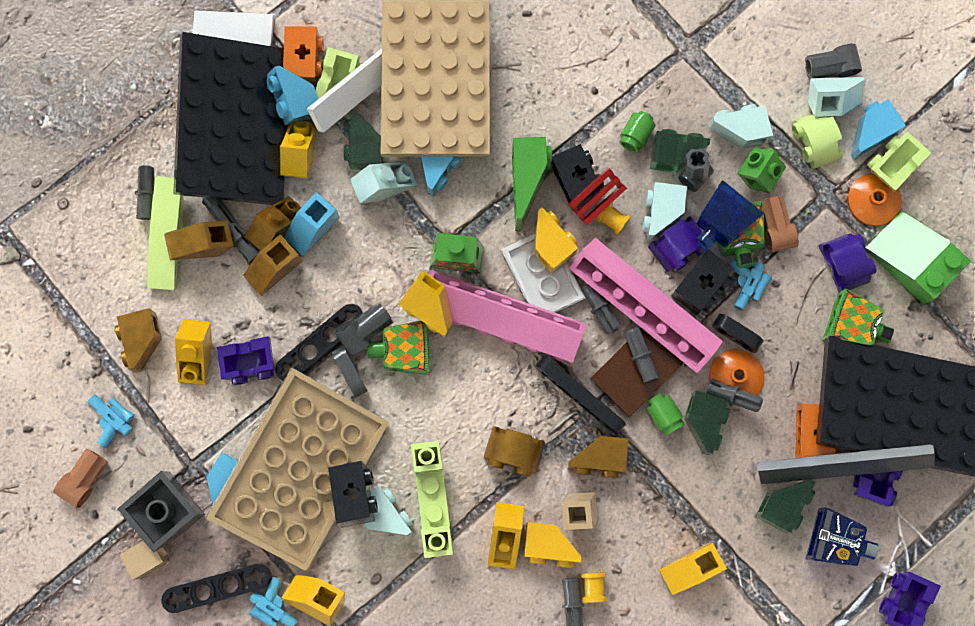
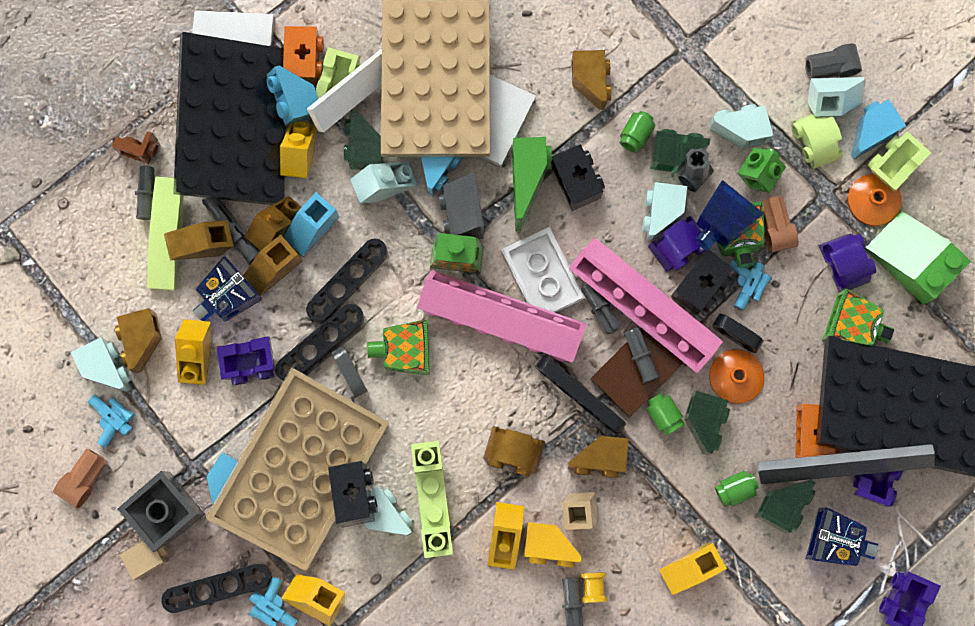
dark grey piece [334,303,393,355] -> none
yellow slope [398,270,453,336] -> none
yellow slope [534,207,578,274] -> none
red tile [568,168,627,225] -> none
yellow bush [596,203,631,236] -> none
dark grey axle [706,379,763,412] -> none
none -> light aqua slope [71,337,131,392]
none -> dark orange bracket [112,131,159,164]
none -> torso [192,256,262,322]
none -> black beam [306,238,388,323]
none -> dark grey slope [439,173,484,239]
none -> white tile [480,75,536,167]
none -> pearl gold slope [571,50,611,110]
none -> bright green brick [715,470,759,507]

